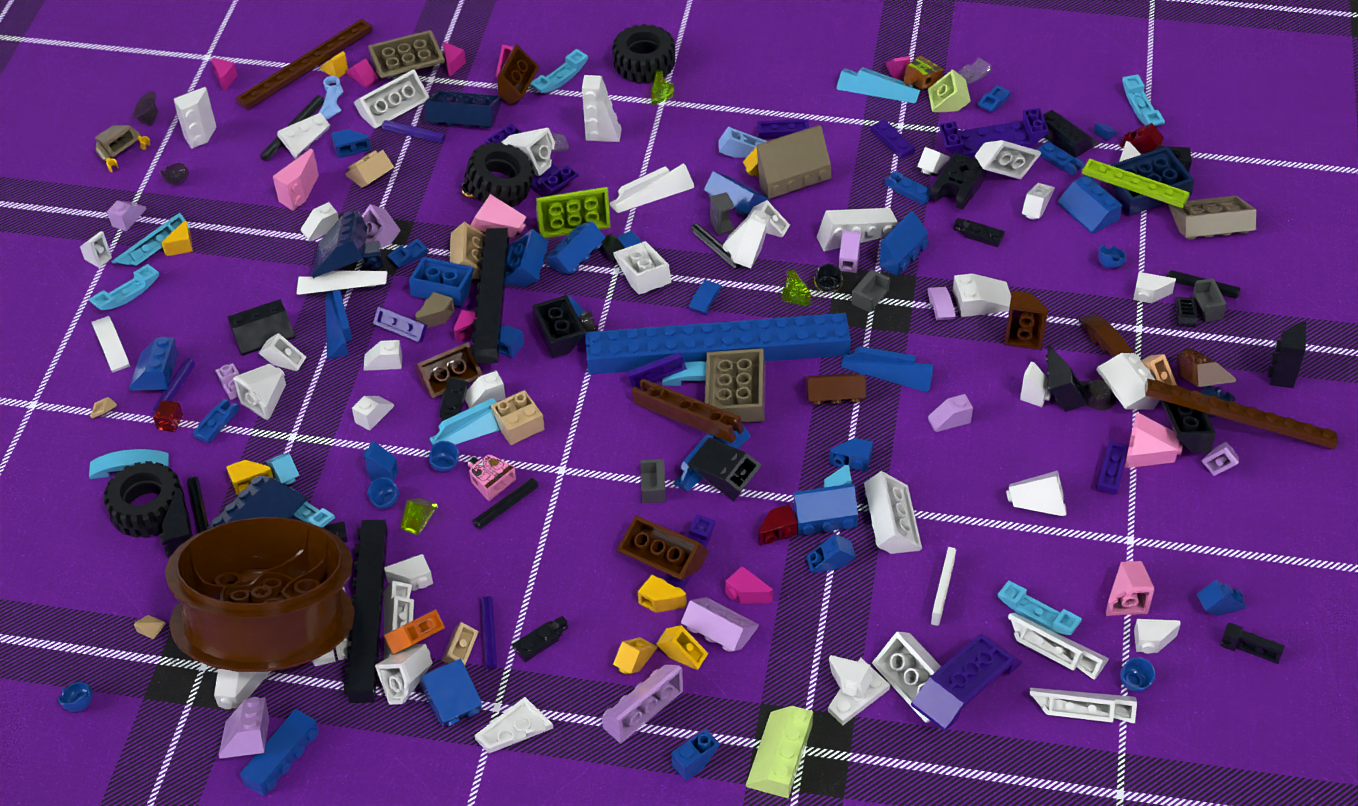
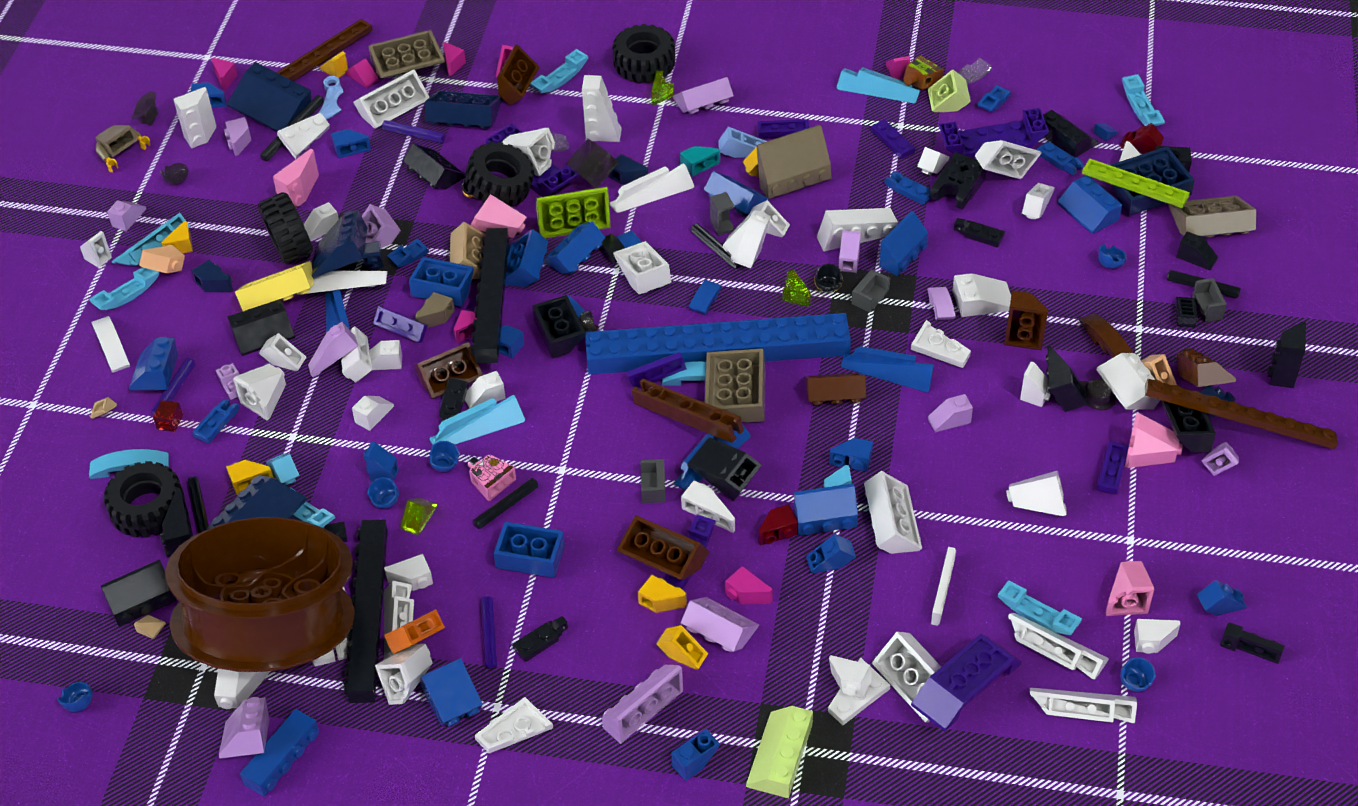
tan slope [344,150,394,188] -> none
tan slope [441,622,479,665] -> none
tan slope [491,390,545,445] -> none
yellow slope [613,637,657,675] -> none
white slope [1133,272,1176,303] -> none
none -> black slope [100,559,177,627]
none -> light nougat slope [139,245,185,273]
none -> blue slope [191,82,227,108]
none -> dark blue slope [191,260,233,292]
none -> lavender slope [224,117,251,156]
none -> dark blue slope [227,62,311,132]
none -> light yellow slope [235,261,314,311]
none -> black tyre [258,192,313,264]
none -> lavender slope [308,322,358,377]
none -> white slope [341,326,373,383]
none -> black slope [403,143,465,189]
none -> blue brick [494,521,565,578]
none -> clear smoke slope [566,138,618,189]
none -> dark blue slope [608,154,648,185]
none -> lavender slope [673,77,734,114]
none -> teal slope [680,146,720,177]
none -> white slope [681,481,735,533]
none -> white wing [911,320,971,368]
none -> black slope [1176,231,1218,270]

